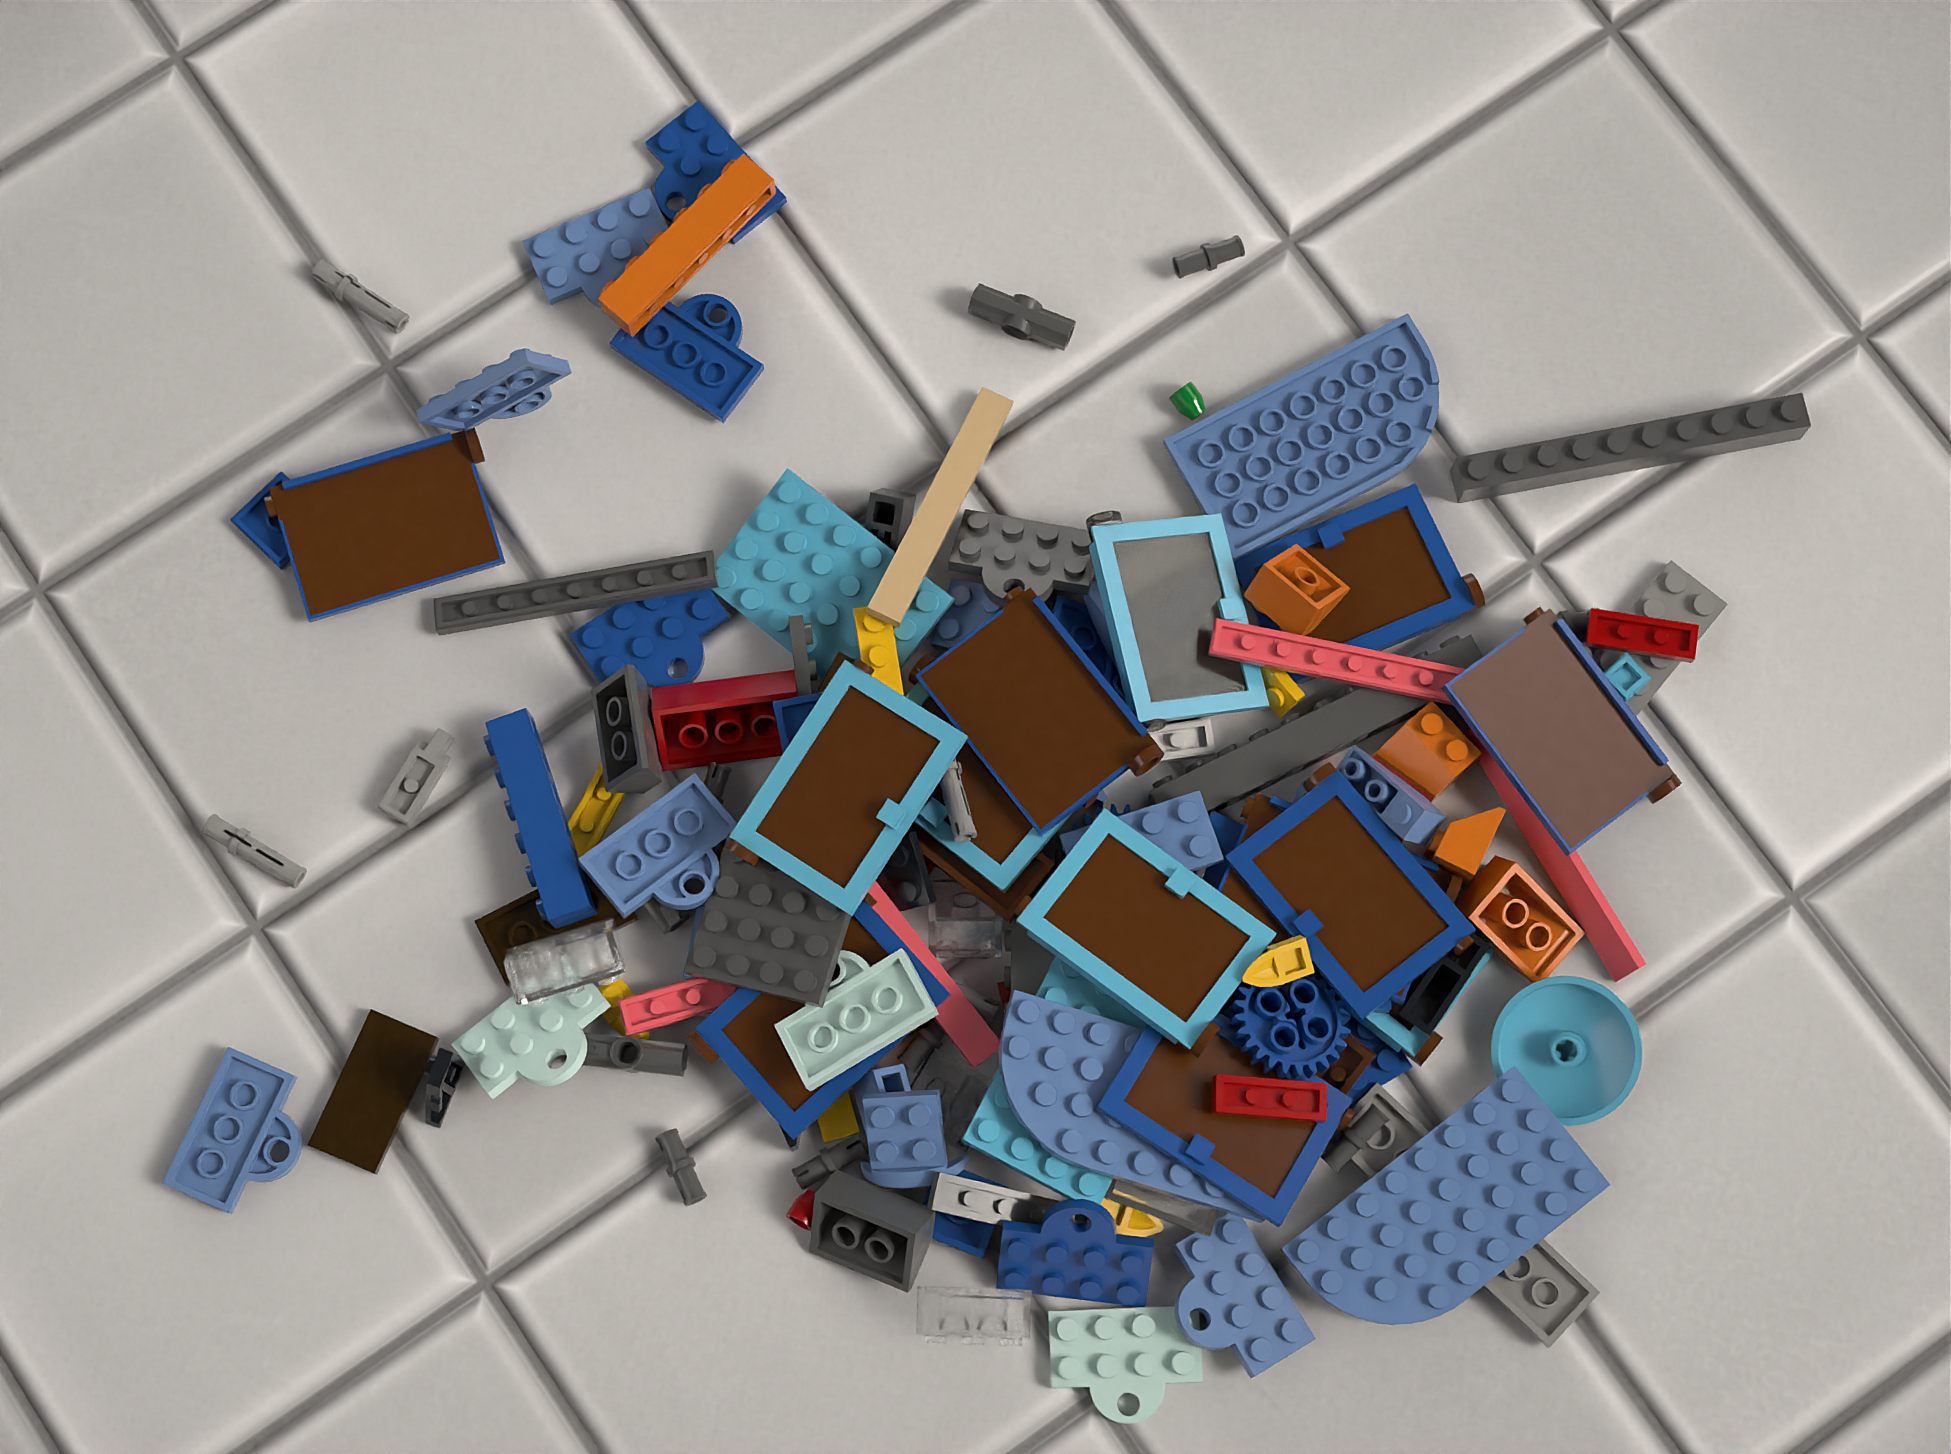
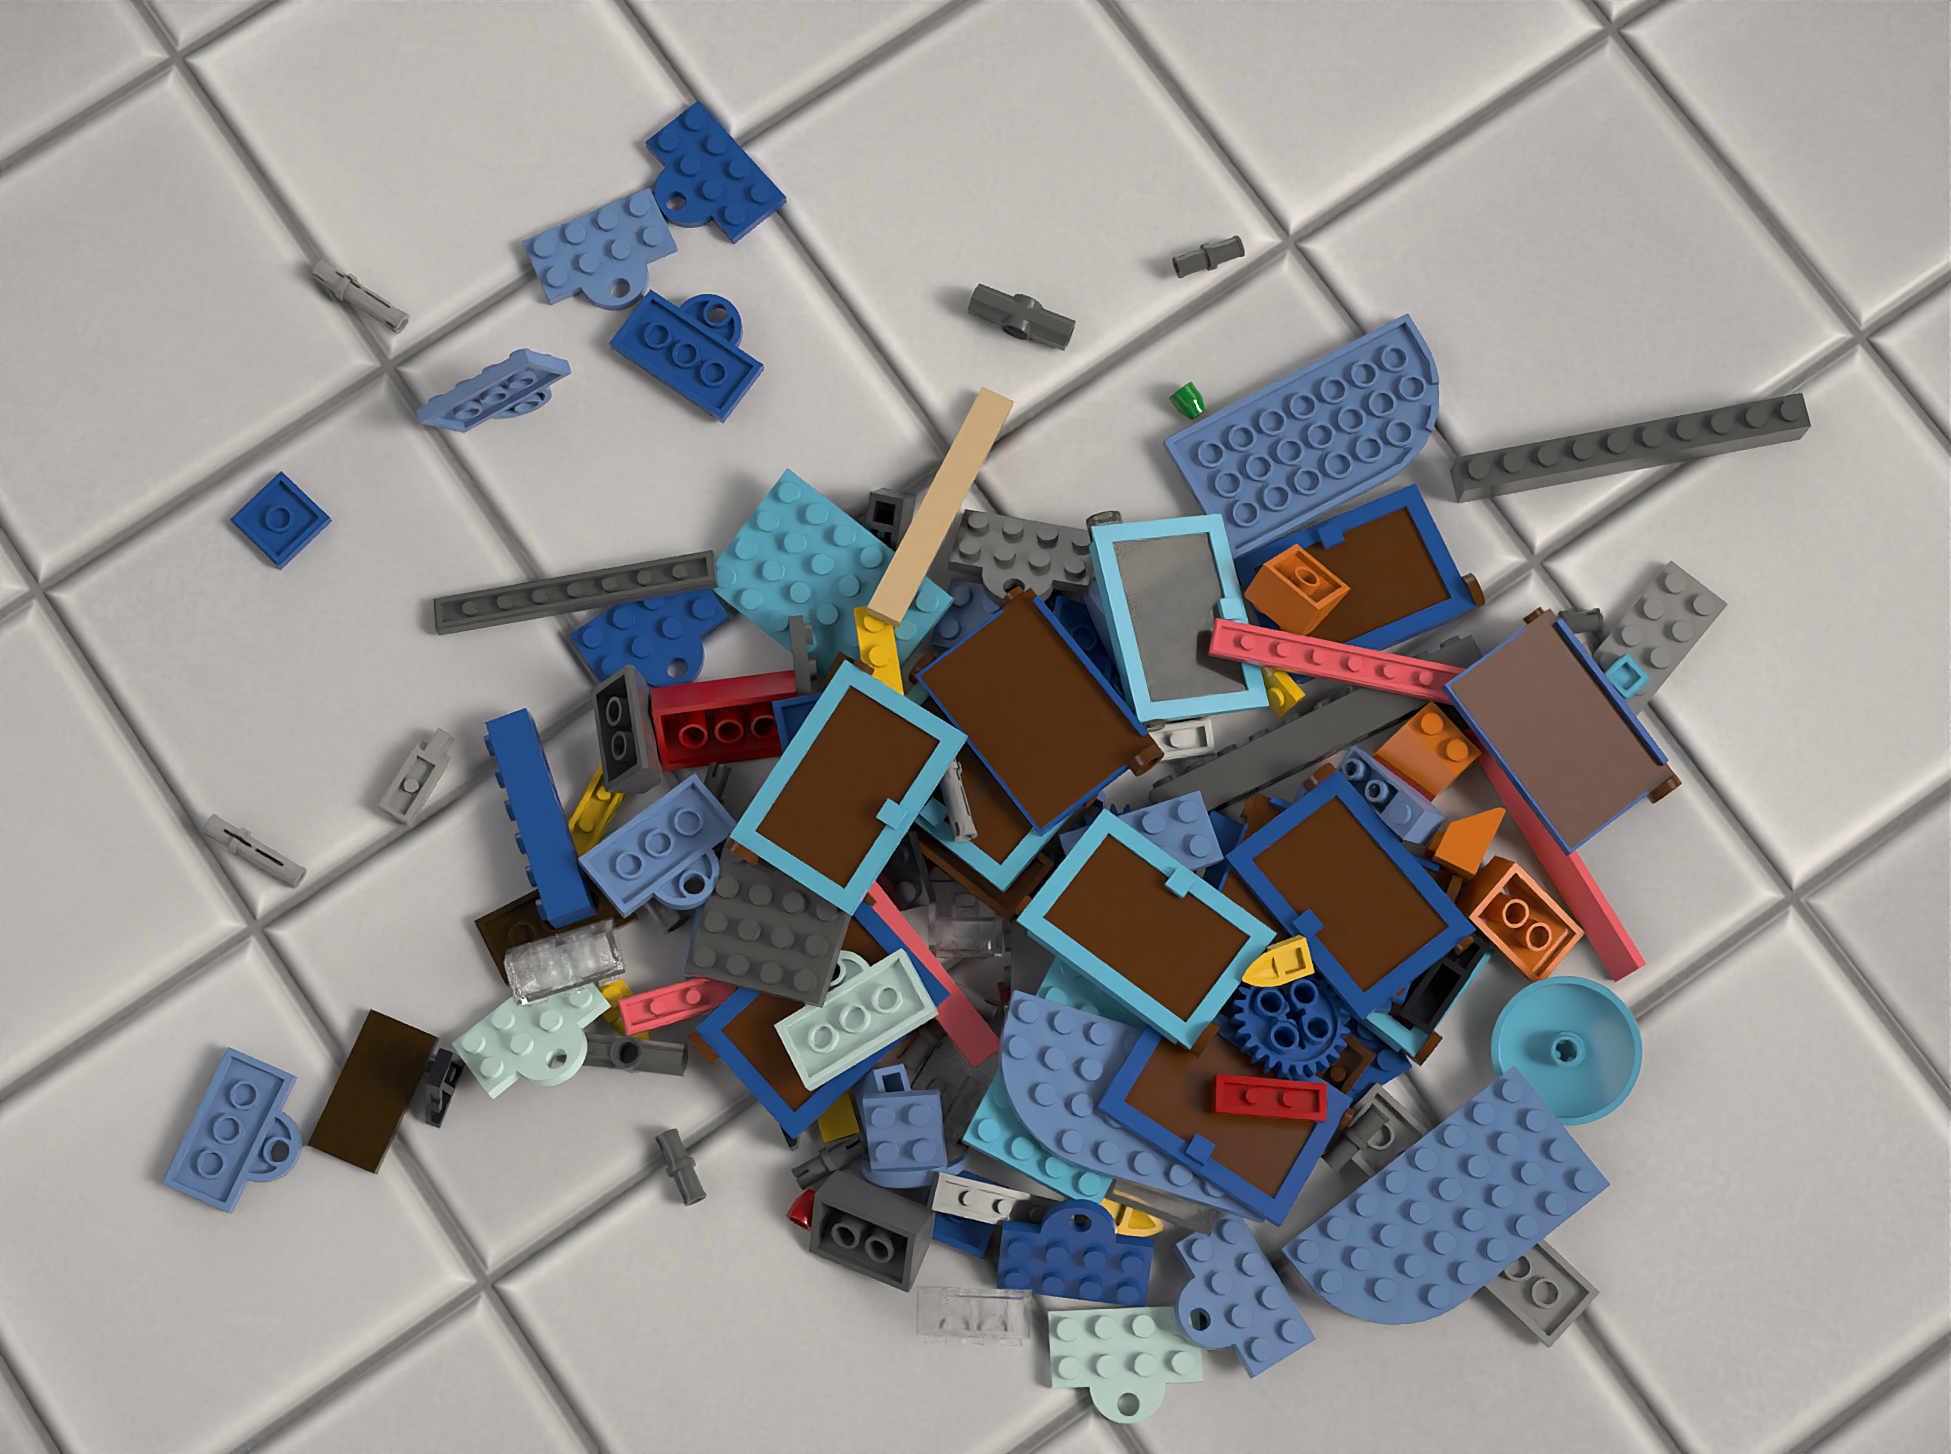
reddish brown door [264,427,506,623] -> none
orange brick [598,153,776,337] -> none
red plate [1584,608,1699,663] -> none

